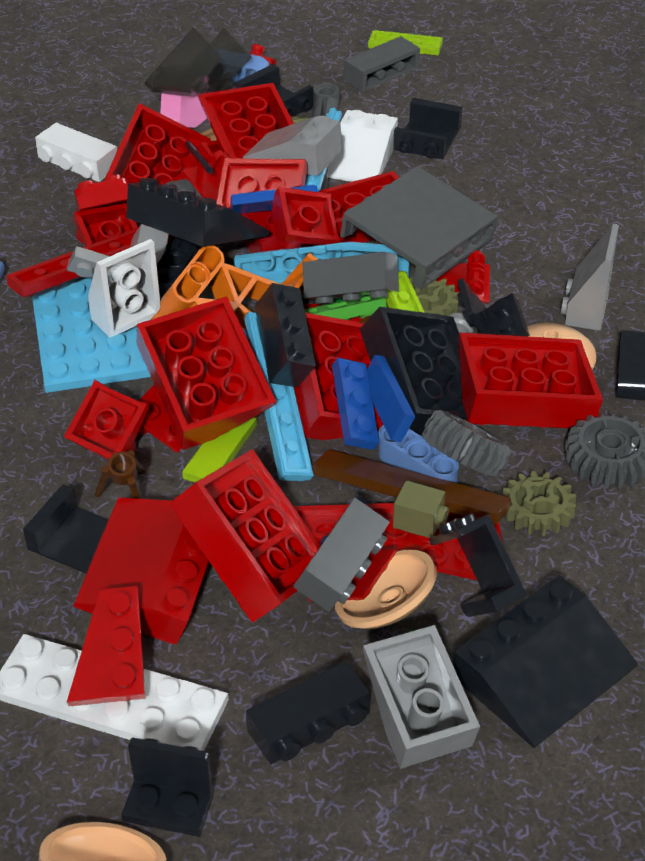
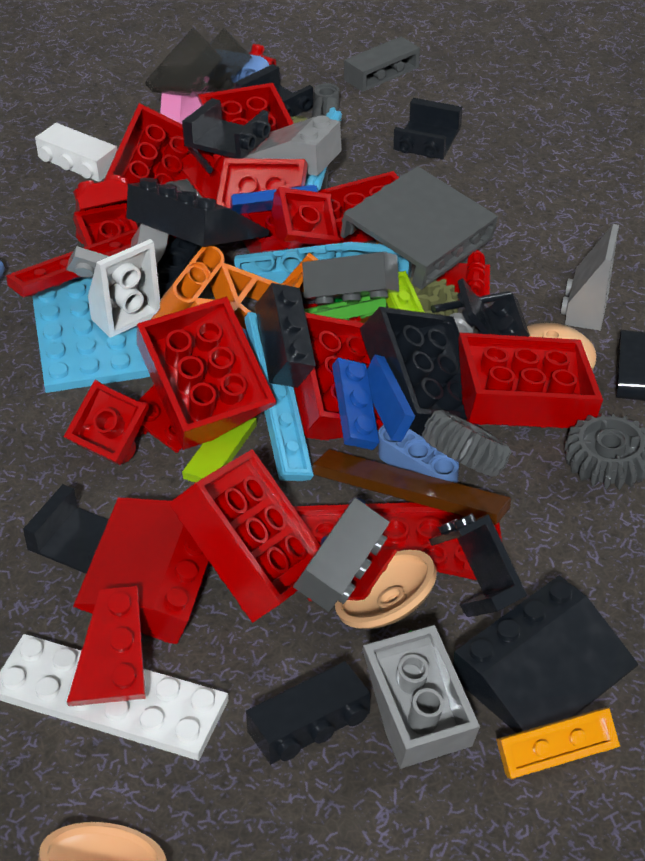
reddish brown plant [94,450,145,499] -> none
black bracket [121,738,214,837] -> none
white slope [327,110,398,182] -> none
lime tile [368,30,443,56] -> none
olive brick [393,480,449,538] -> none
olive gear [502,471,576,536] -> none
none -> black panel [182,98,270,158]
none -> black axle [431,291,511,313]
none -> light orange plate [496,708,620,779]

